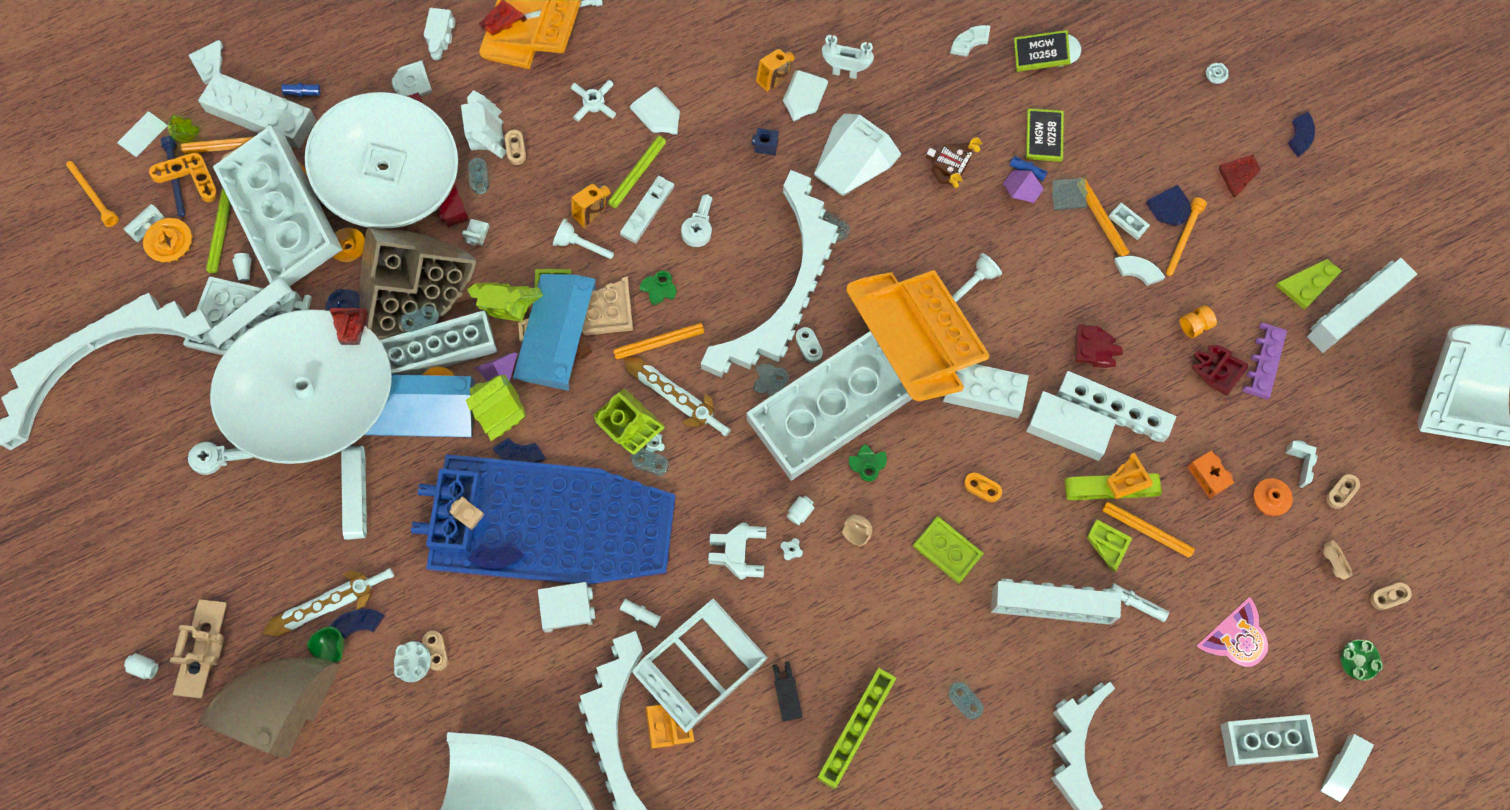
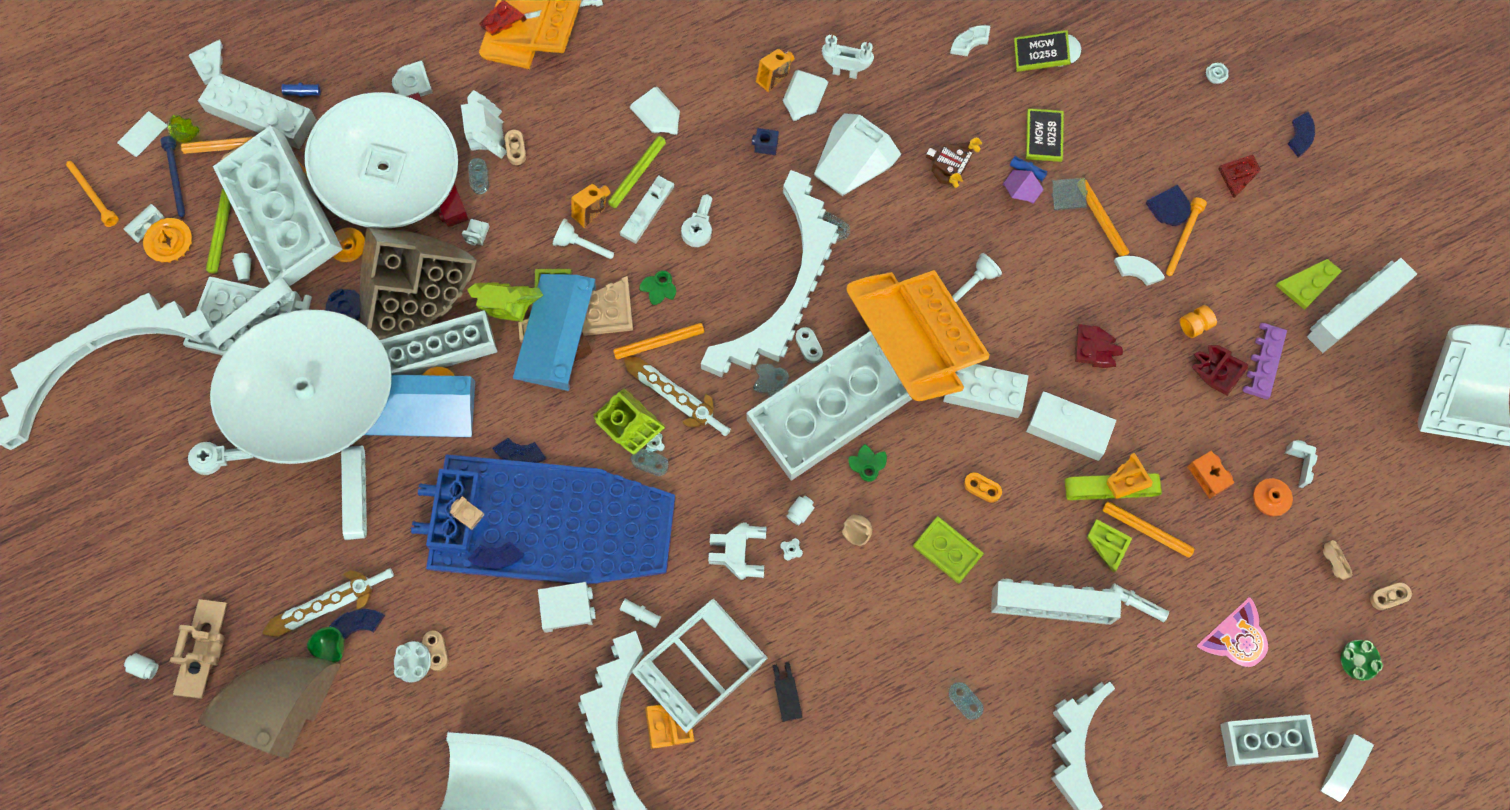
light orange beam [149,153,217,202] -> none
clear red wing [330,308,368,345] -> none
clear light blue plate [400,306,439,332] -> none
light aqua hinge [424,8,455,60] -> none
lime slope [466,375,527,441] -> none
medium lavender slope [475,352,518,382] -> none
light aqua bar [571,80,616,122] -> none
lime brick [817,668,896,790] -> none
light aqua brick [1056,371,1176,442] -> none
light aqua brick [1109,203,1150,240] -> none
tan plate [1326,474,1360,509] -> none

